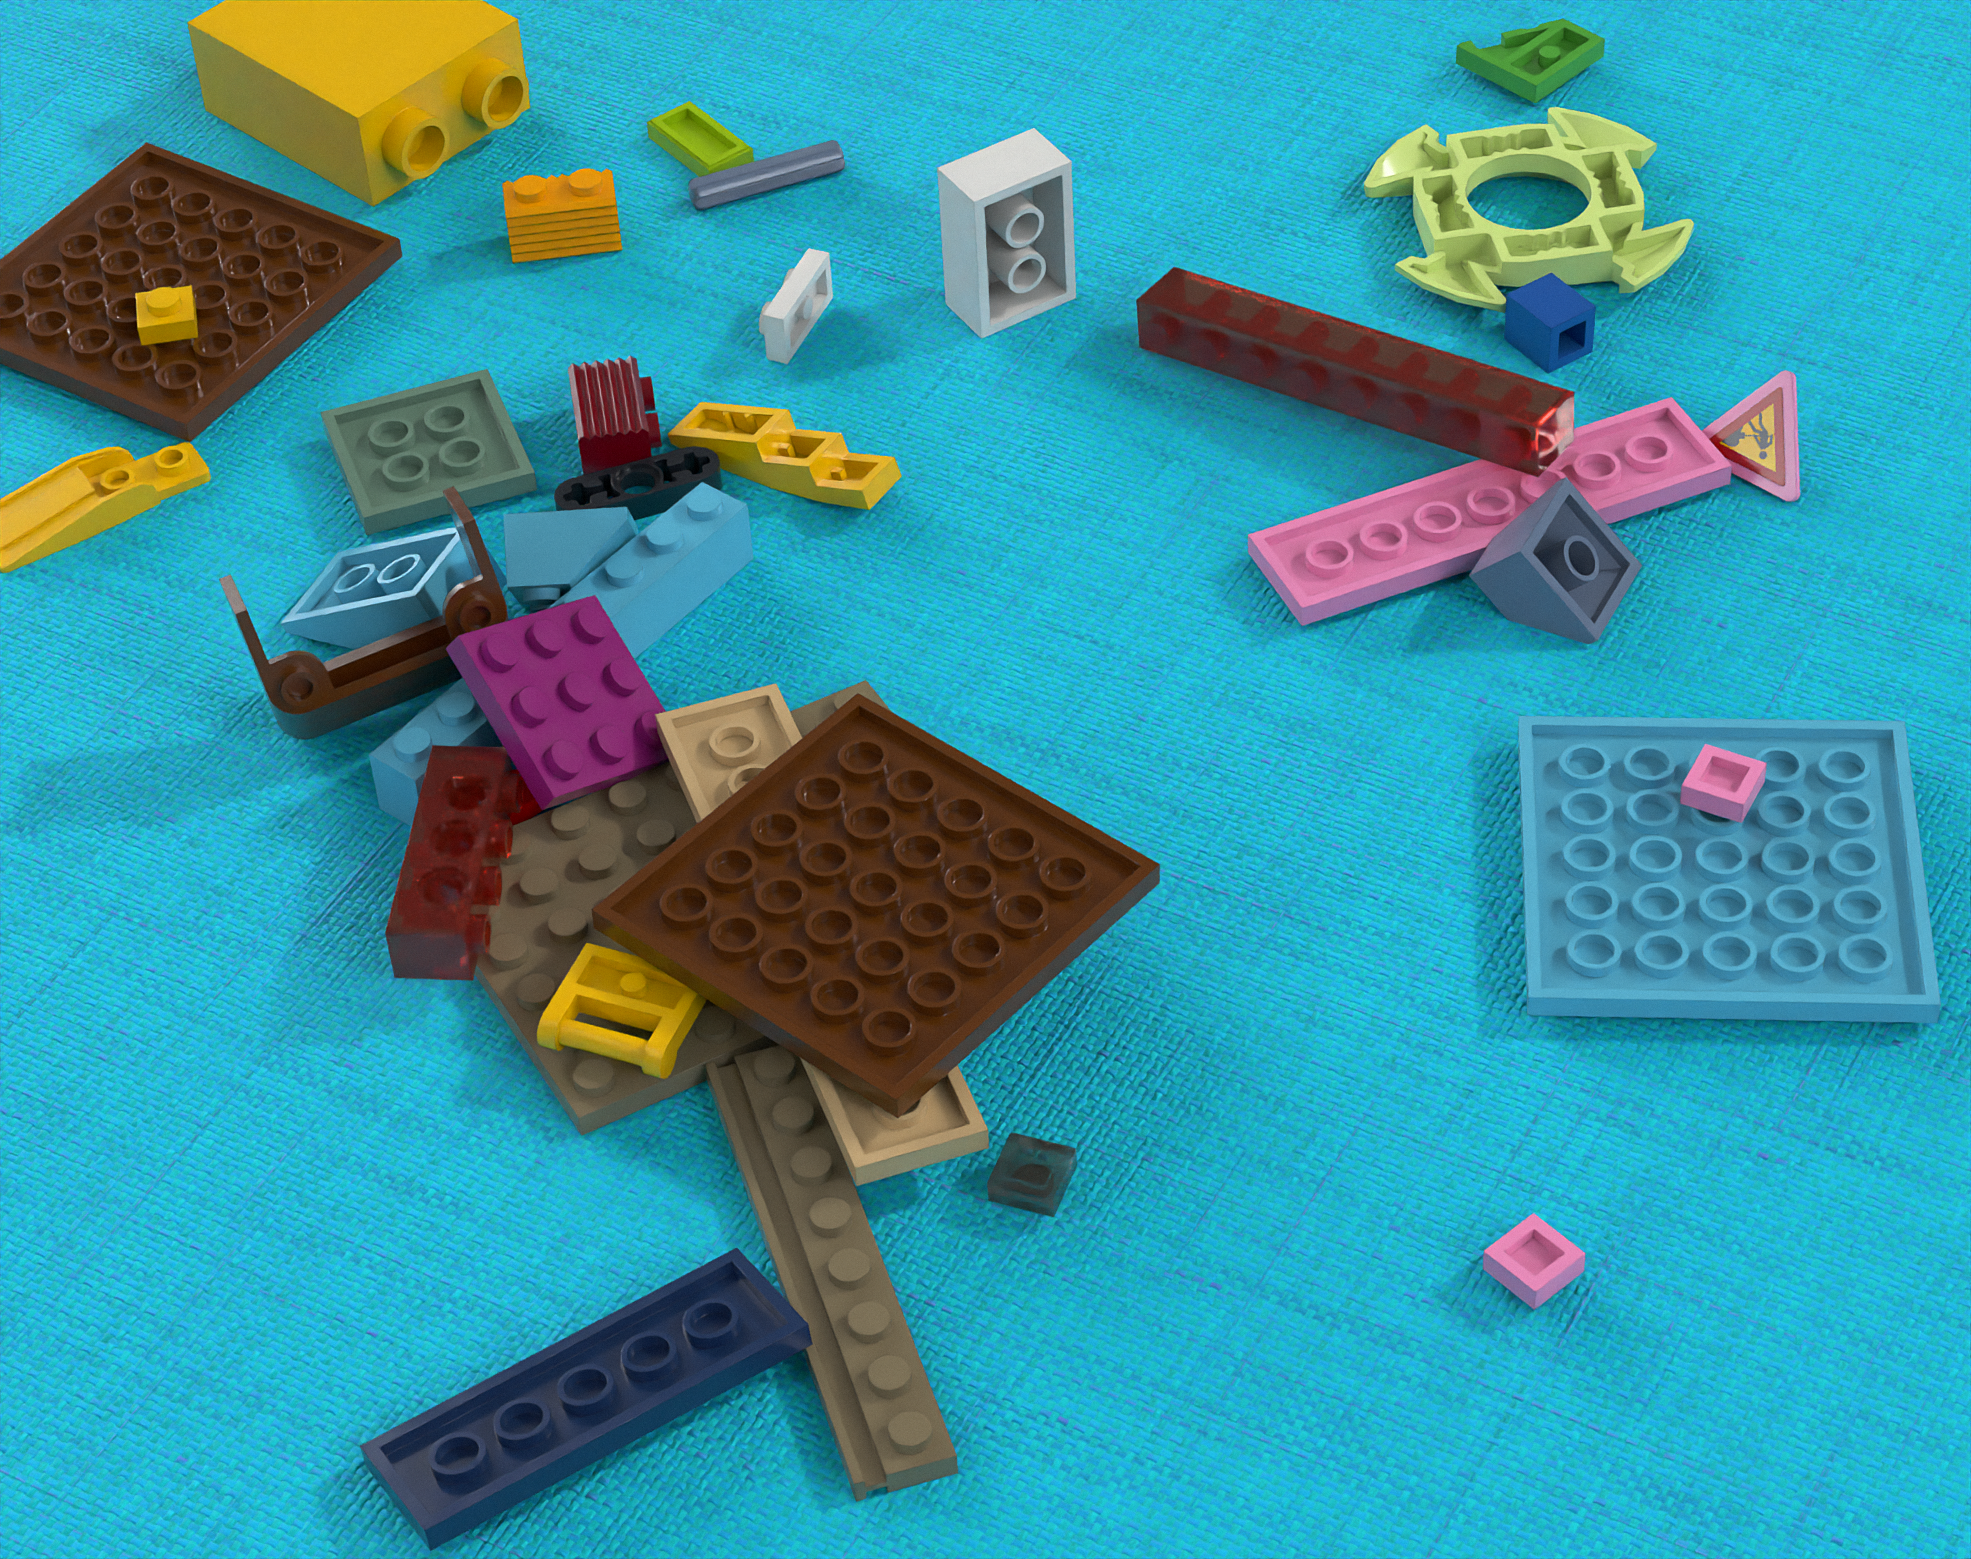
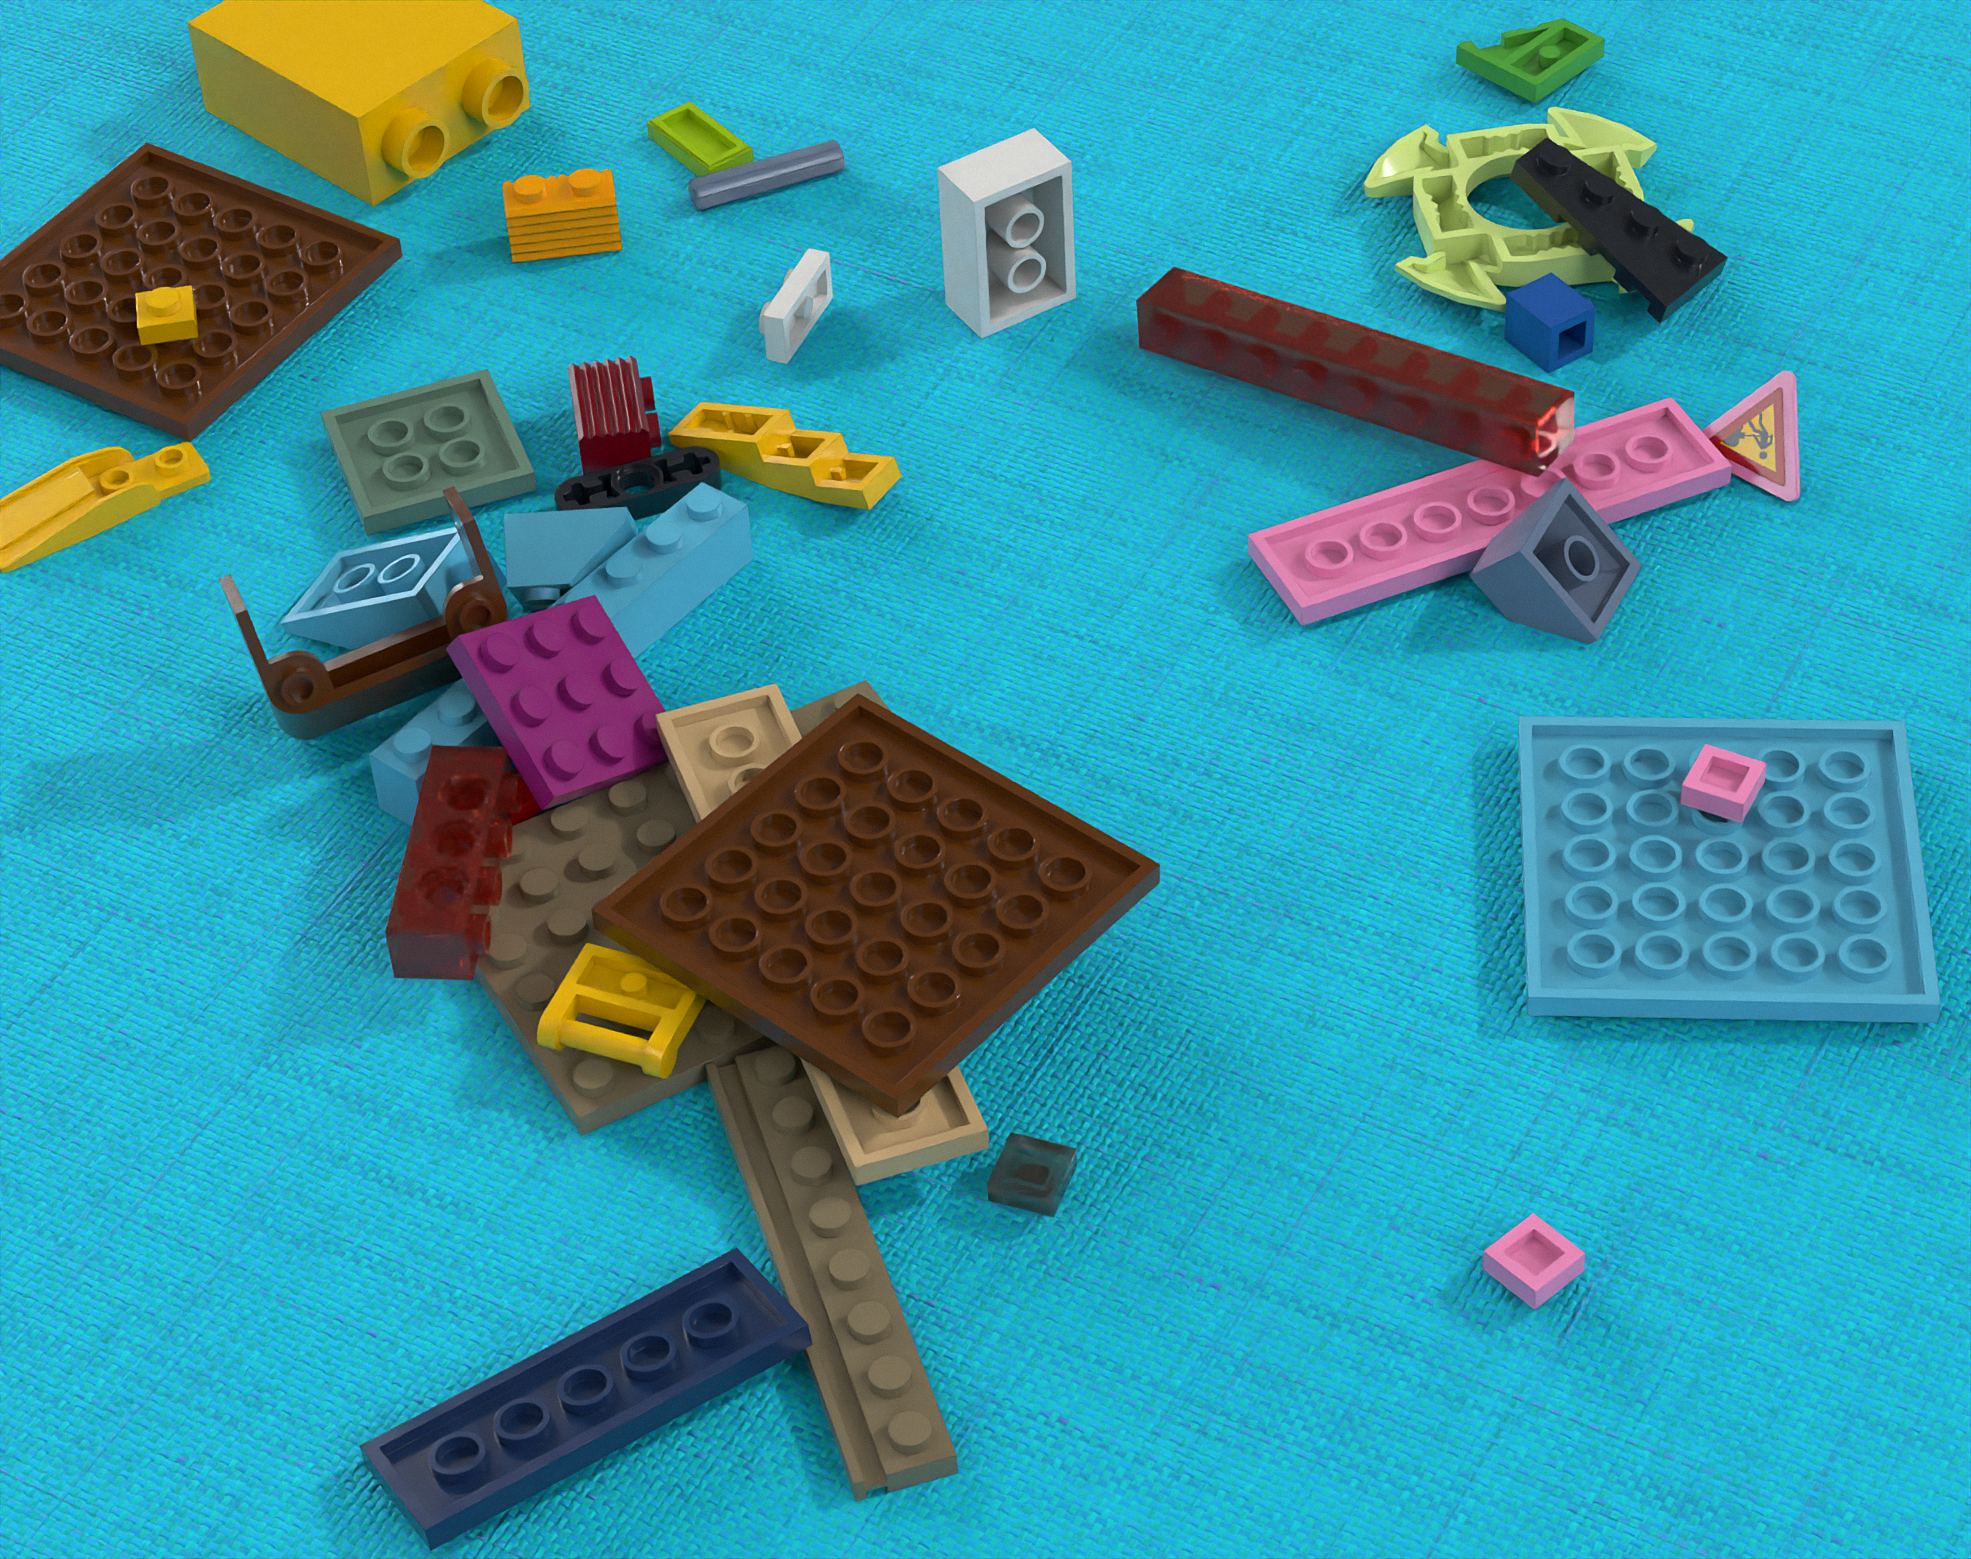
none -> black wing [1510,138,1728,324]

